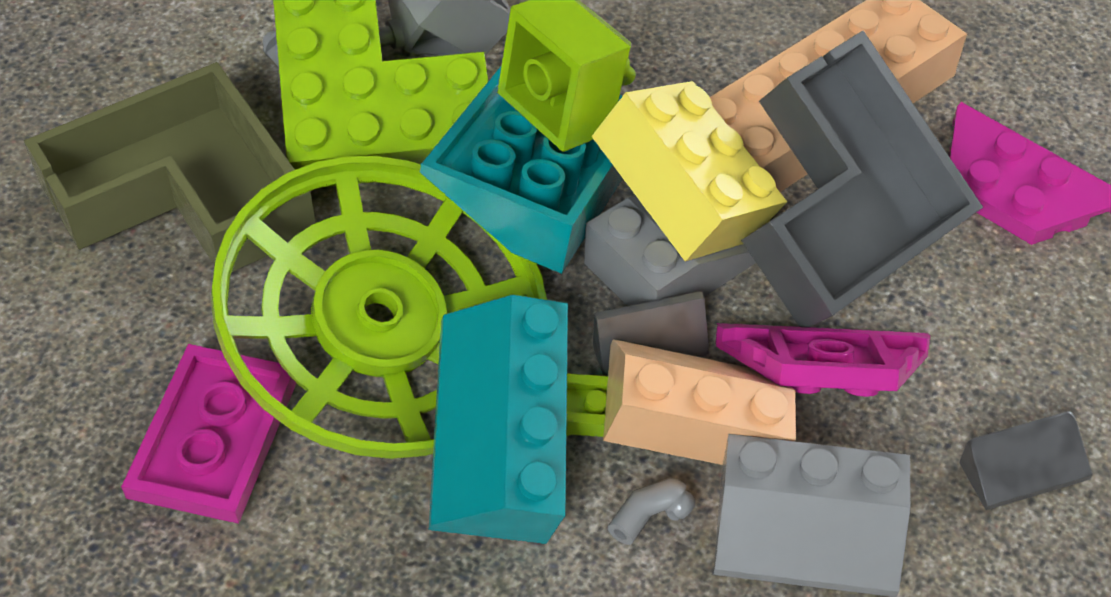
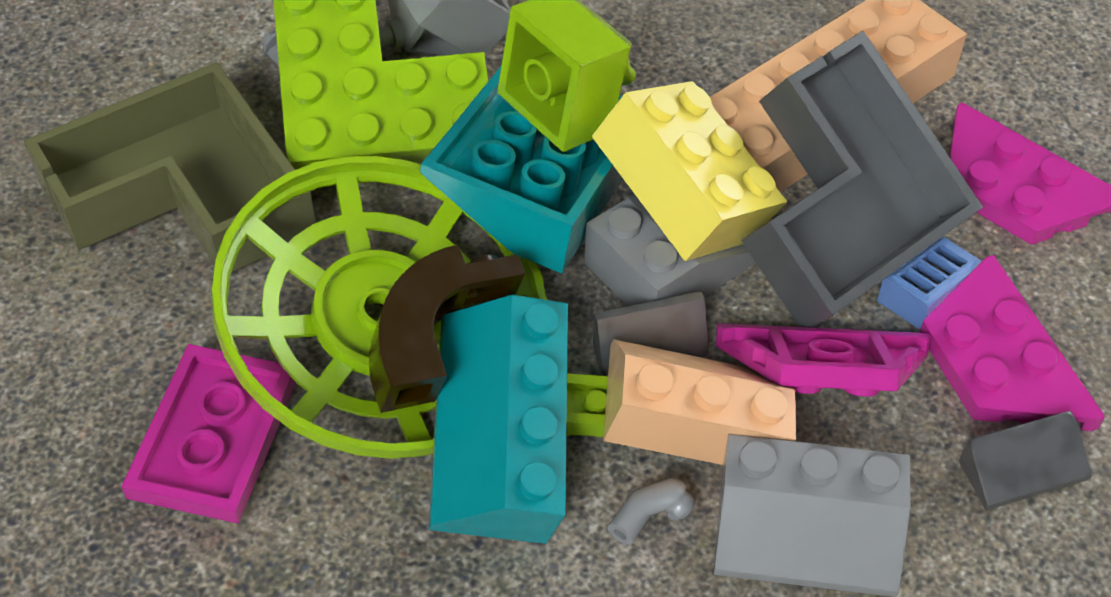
none -> dark brown arch [369,245,525,413]
none -> medium blue slope [877,237,982,330]
none -> dark pink wing [919,255,1105,431]

